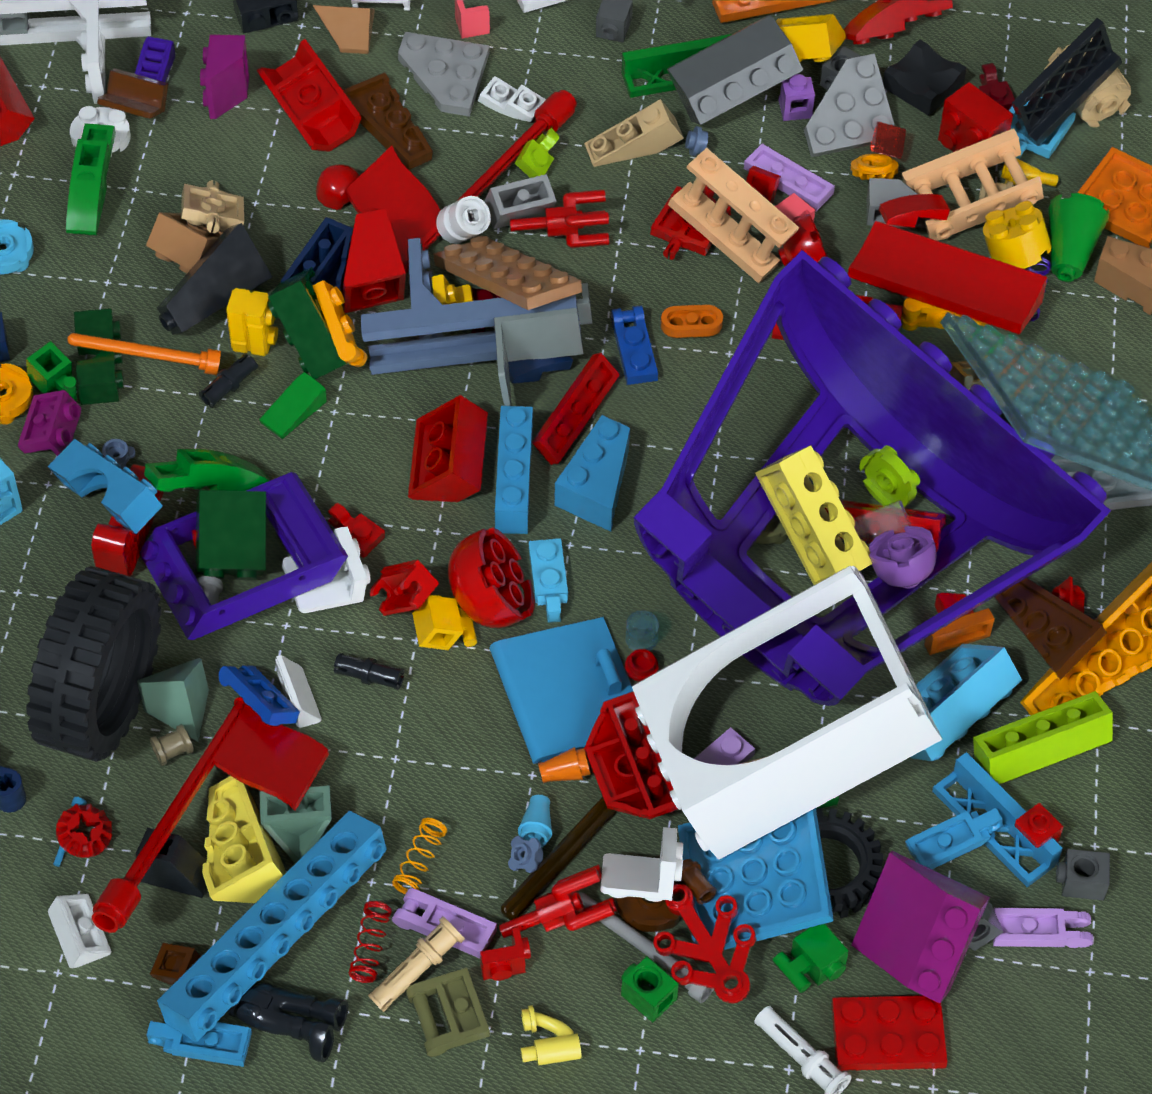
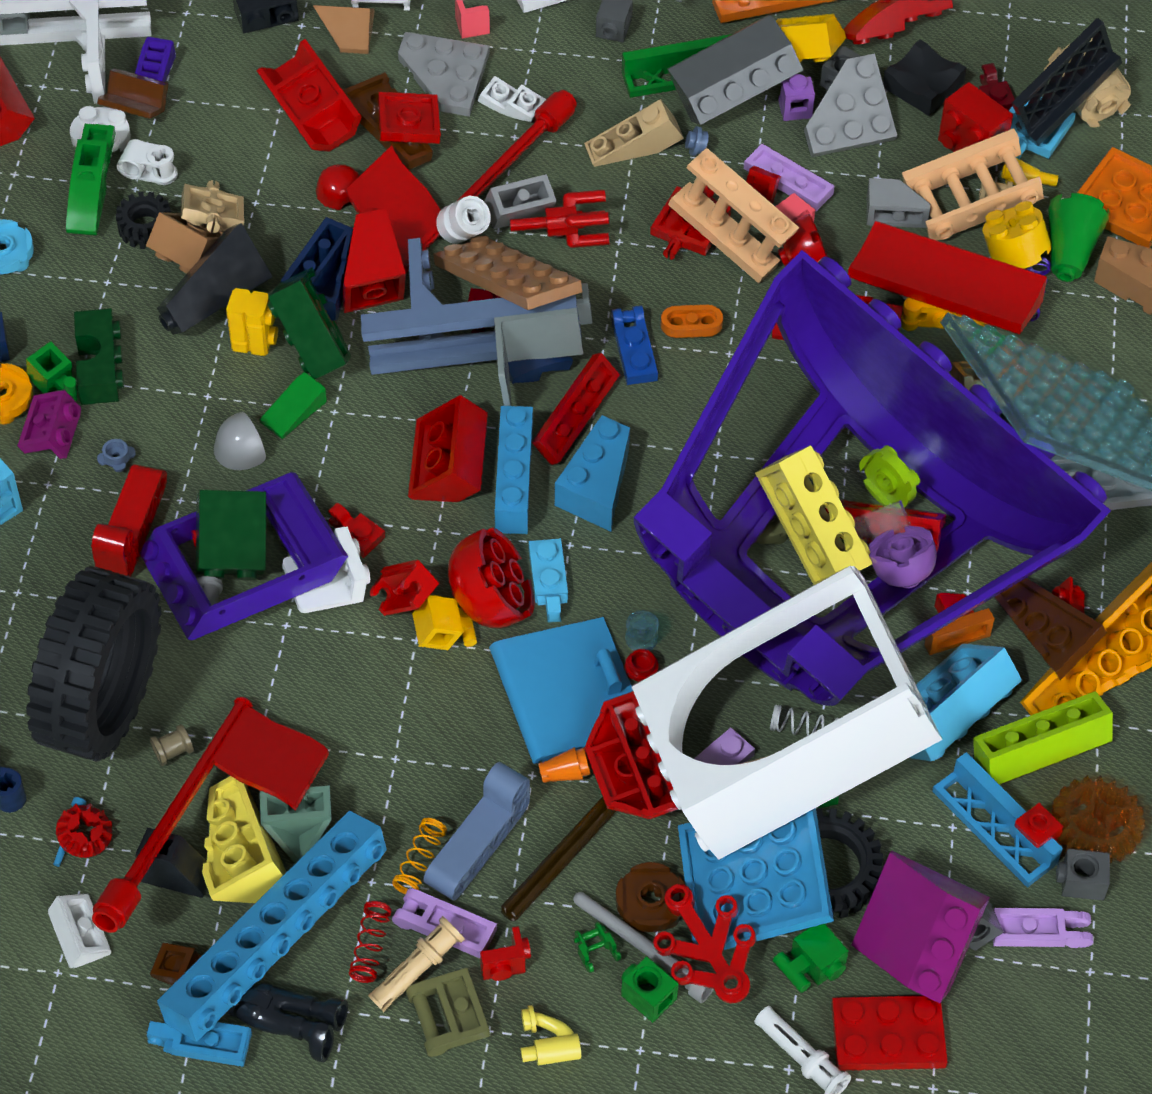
dark azure arch [48,439,163,534] -> none
orange piece [67,333,221,375] -> none
sand green slope [137,658,209,742] -> none
green slope [144,449,271,492] -> none
black pin [199,353,258,408] -> none
magenta slope [200,35,250,119] -> none
blue plate [219,665,300,726] -> none
white slope [275,655,322,728] -> none
light orange plate [312,280,367,367] -> none
black pin [334,653,404,690] -> none
yellow bracket [431,274,474,305] -> none
red plant [499,864,618,938] -> none
sand blue plate [508,836,543,873] -> none
lime plate [514,128,560,178] -> none
medium azure cone [518,795,552,847] -> none
white bracket [600,827,683,902] -> none
reddish brown pin [678,859,717,904] -> none
light orange gear [851,154,899,180] -> none
clear red slope [869,121,906,159] -> none
red slope [879,194,950,228] -> none
dark azure hinge [905,808,1003,869] -> none
none -> white piece [116,139,178,185]
none -> black tyre [116,192,171,249]
none -> light grey helmet [214,411,266,470]
none -> red plate [378,92,441,144]
none -> sand blue beam [423,762,530,901]
none -> green piece [573,922,621,973]
none -> white piece [770,704,839,736]
none -> clear orange gear [1051,775,1145,864]

